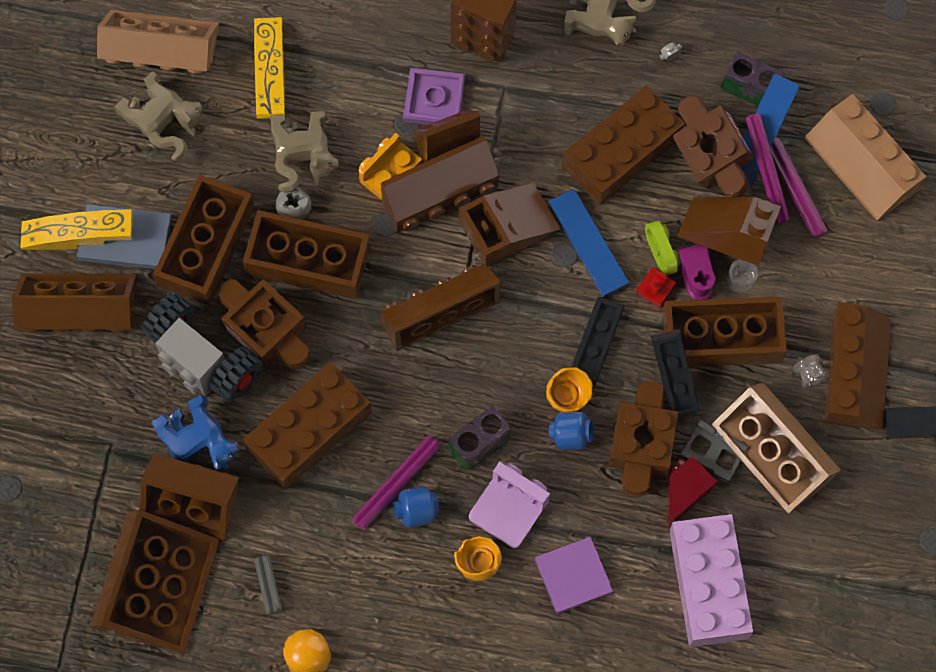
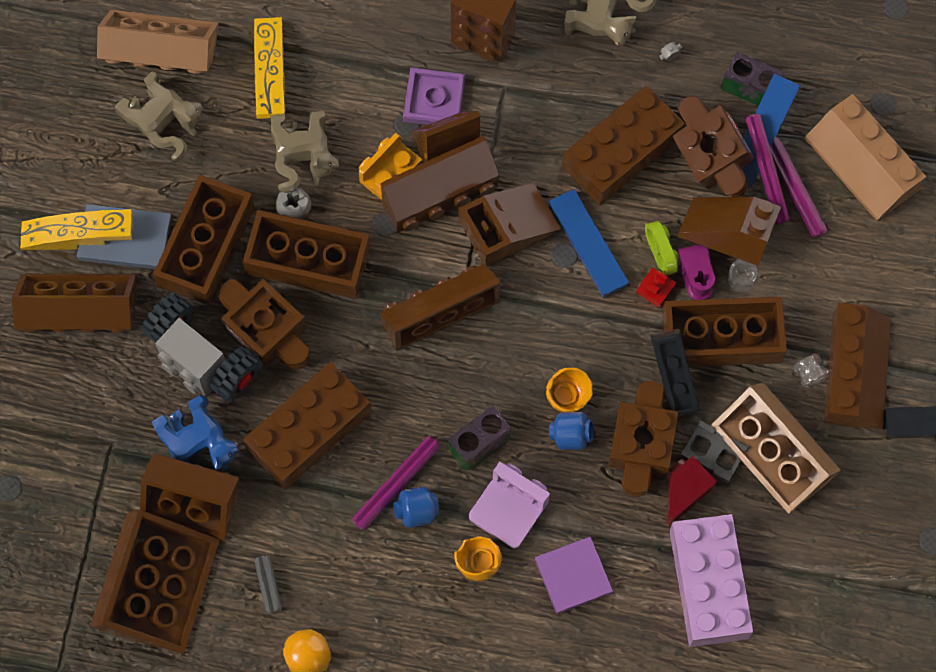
black tile [571,296,625,386] -> none

